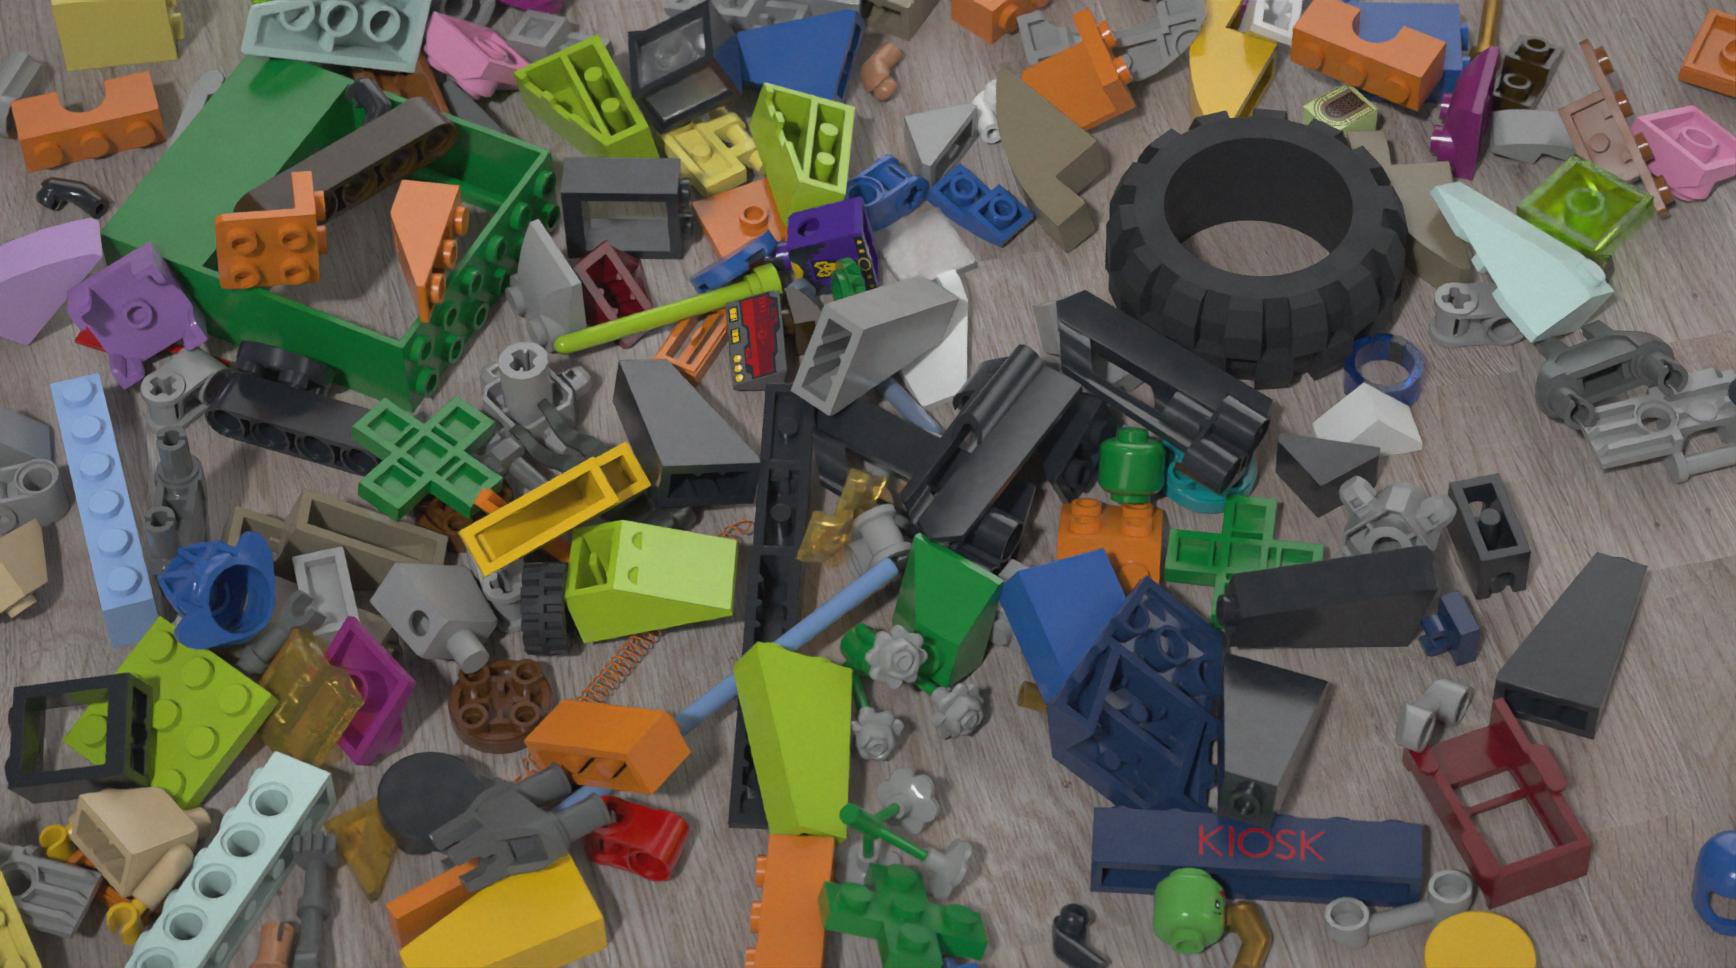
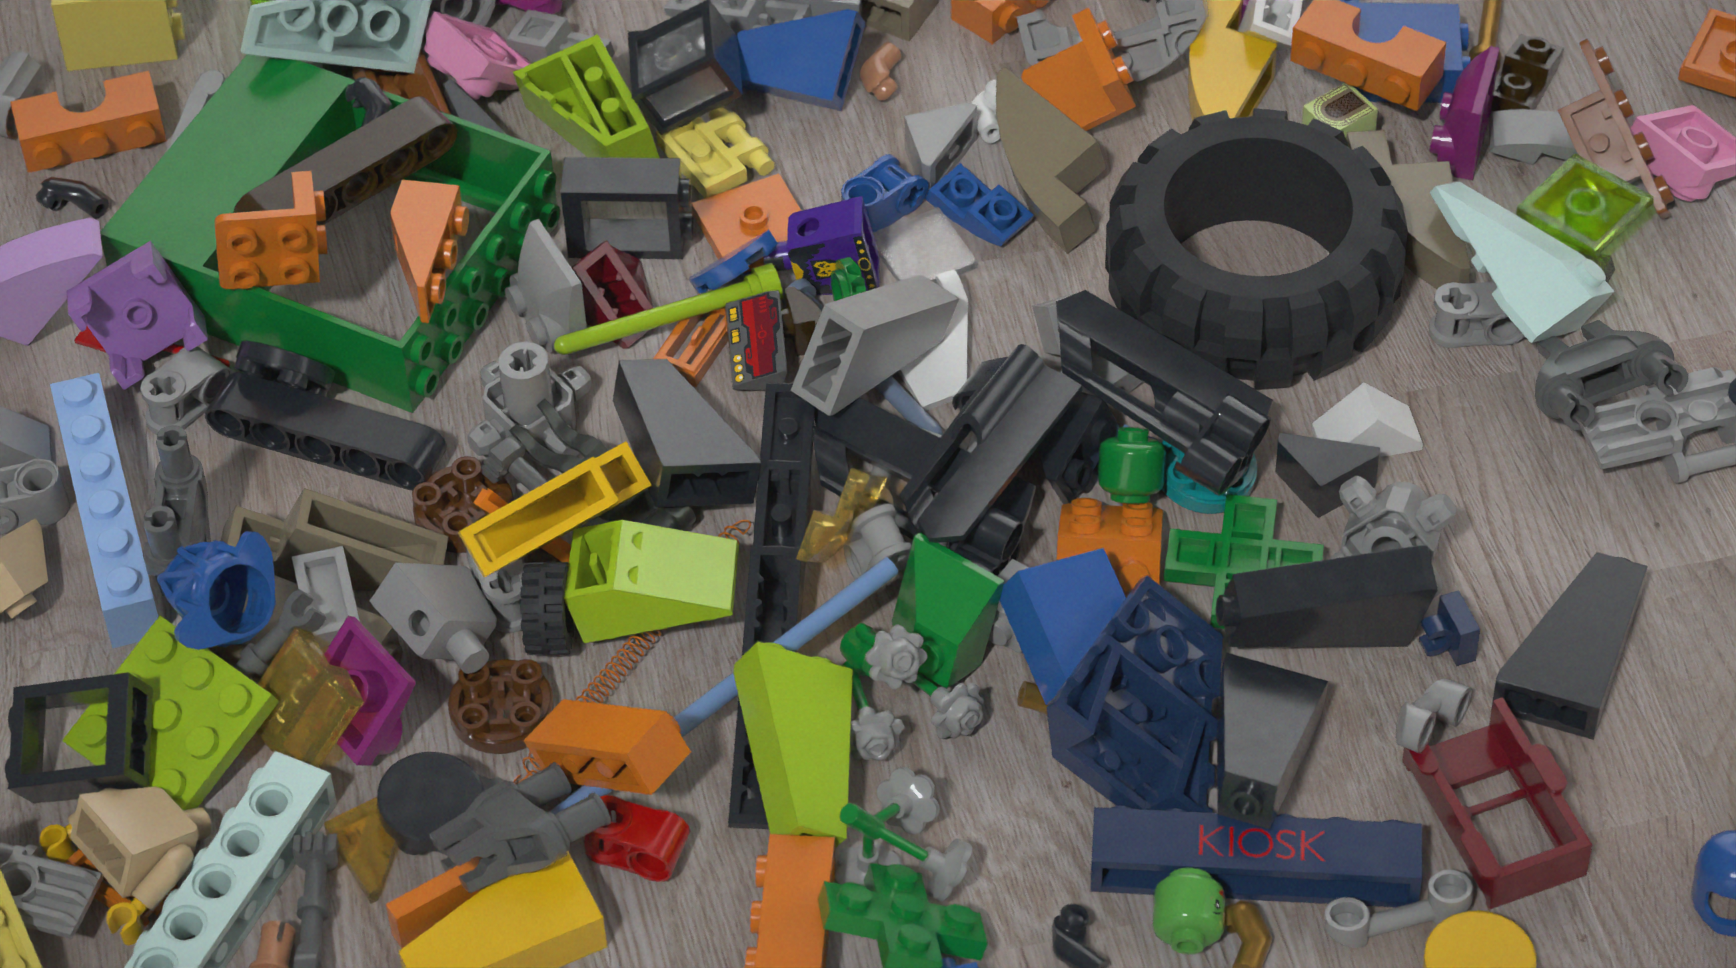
green plate [351,396,503,522] -> none
lime wedge [749,82,855,226] -> none
clear blue piece [1342,333,1425,408] -> none
black brick [1446,473,1531,600] -> none

